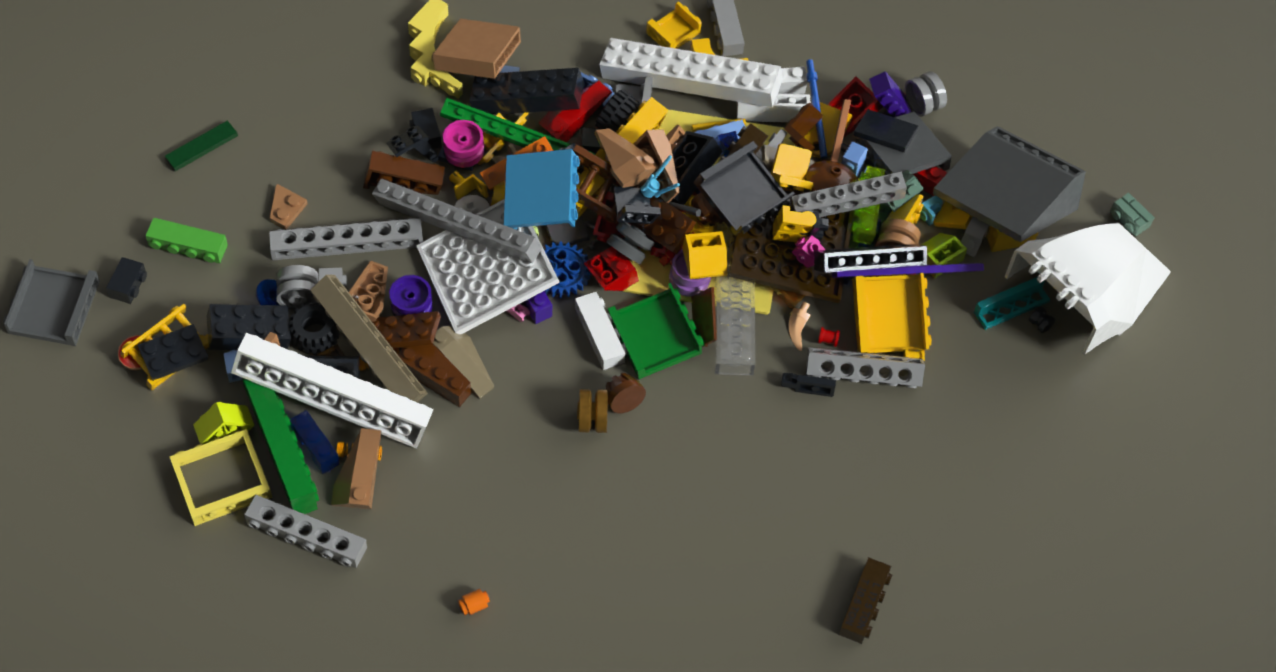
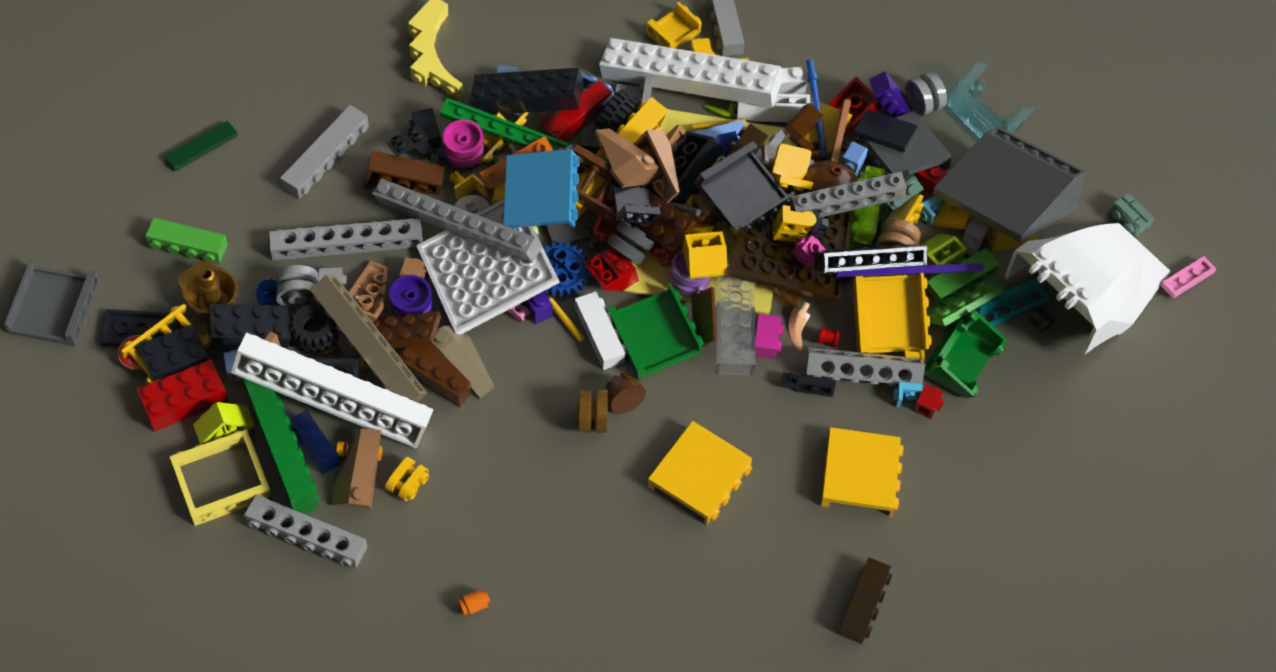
black brick [106,257,147,304] -> none
medium nougat wing [270,184,308,230] -> none
medium nougat brick [432,19,521,79] -> none
medium azure plant [640,155,680,198] -> none
none -> black tile [99,309,182,347]
none -> red brick [136,359,229,432]
none -> pearl gold piece [178,261,239,318]
none -> light grey brick [280,105,369,199]
none -> yellow brick [385,457,429,501]
none -> medium nougat brick [399,257,427,279]
none -> yellow bar [549,298,586,343]
none -> yellow panel [647,421,752,525]
none -> lime bar [704,102,737,118]
none -> dark pink brick [753,314,784,359]
none -> yellow panel [821,427,904,517]
none -> medium azure bracket [893,382,923,407]
none -> red brick [914,384,944,419]
none -> green windscreen [924,310,1008,398]
none -> bright green brick [925,248,1000,306]
none -> bright green plate [927,280,1005,326]
none -> clear light blue windscreen [946,61,1035,139]
none -> bright pink plate [1161,256,1216,299]

